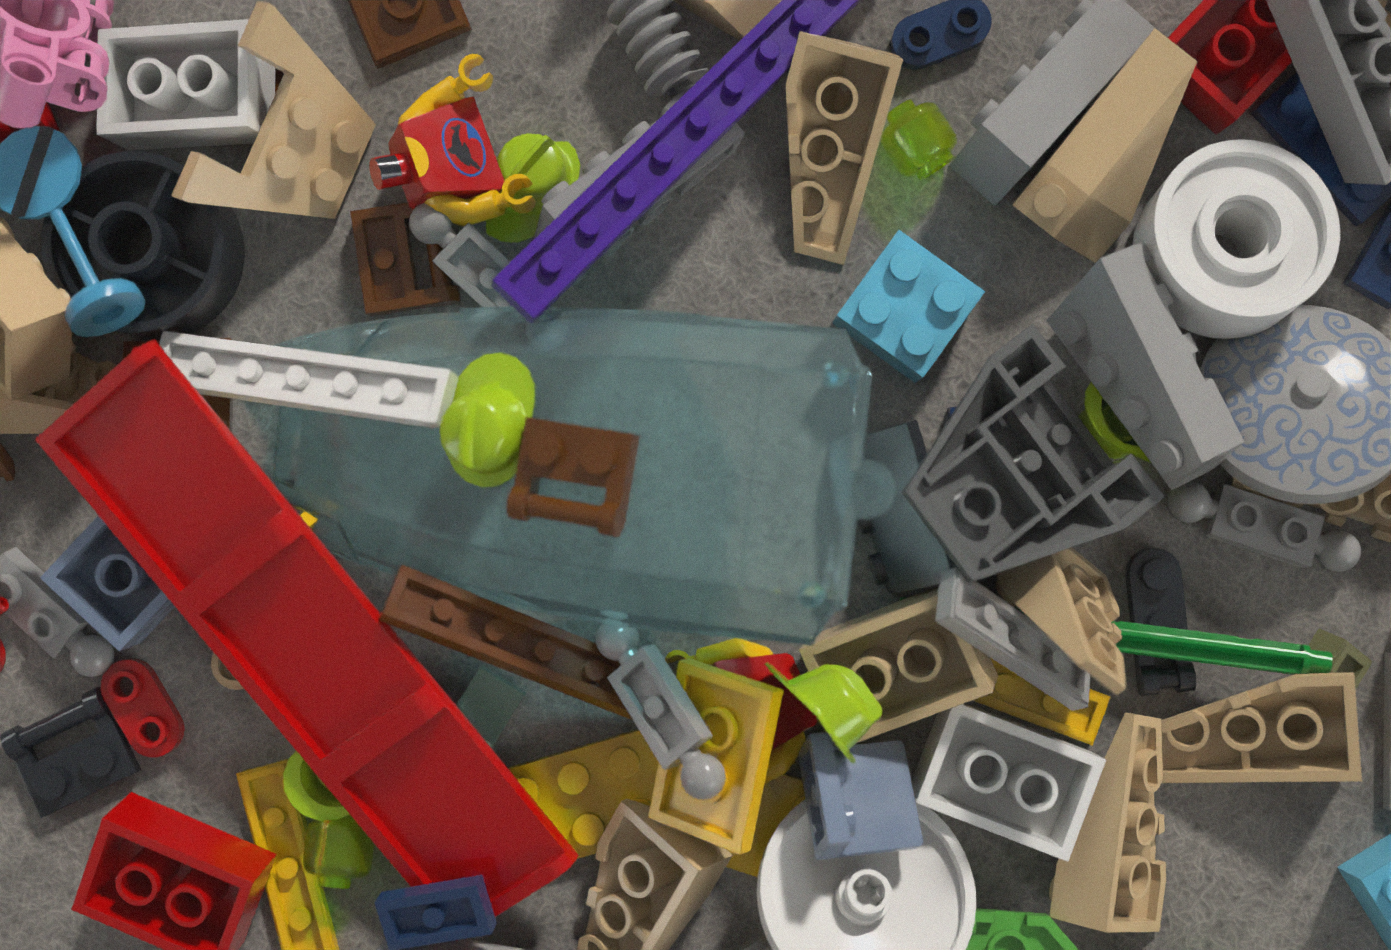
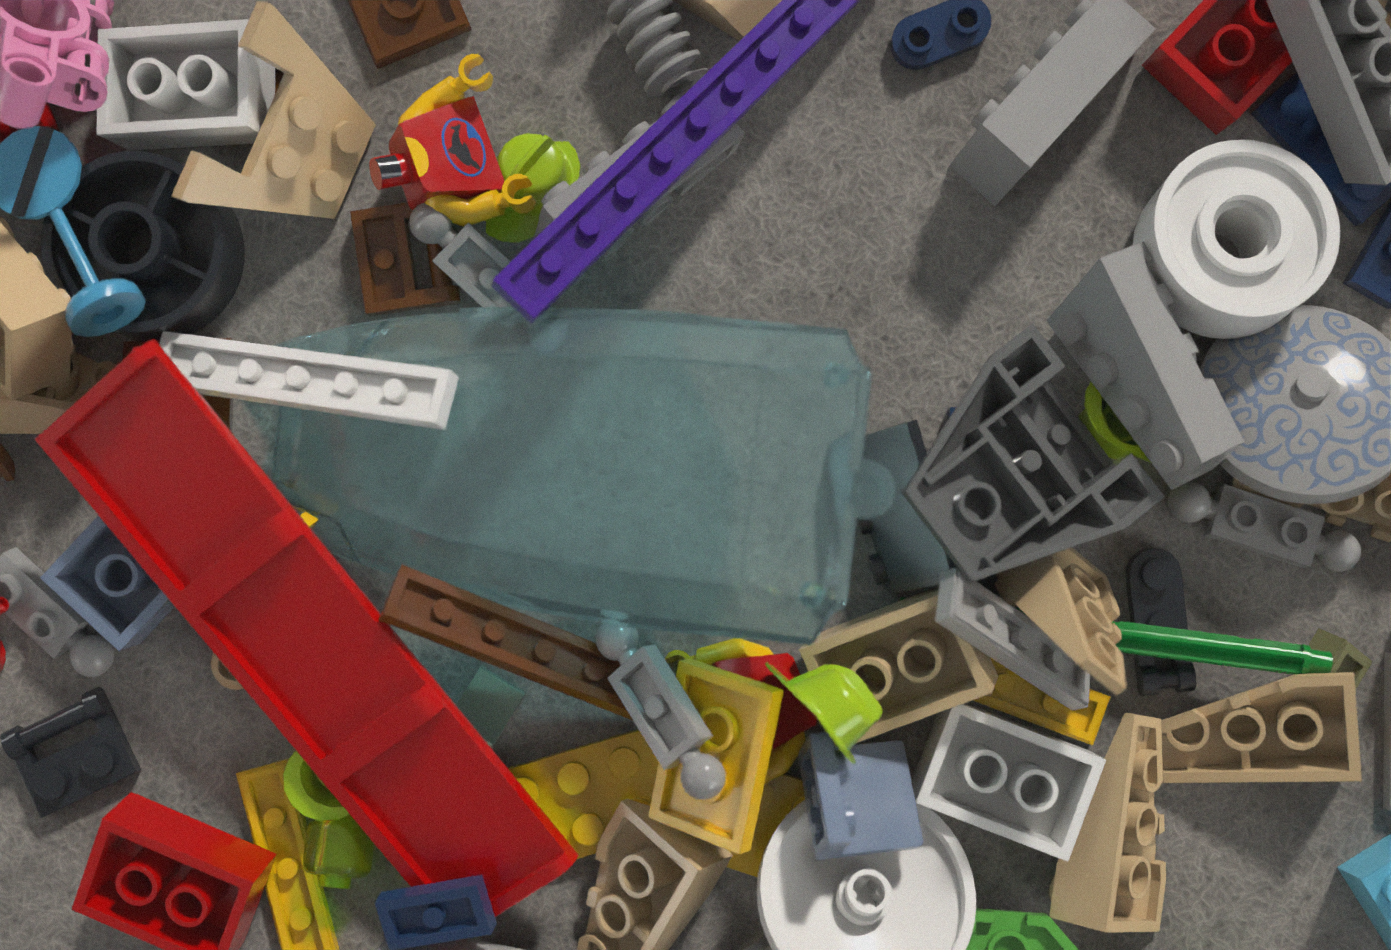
red plate [100,659,185,758] -> none
lime piece [439,353,535,487] -> none
reddish brown plate [506,417,640,538] -> none
tan wedge [785,31,903,265] -> none
medium azure brick [832,230,985,383] -> none
clear neon green head [880,99,957,181] -> none
tan wedge [1013,28,1197,263] -> none

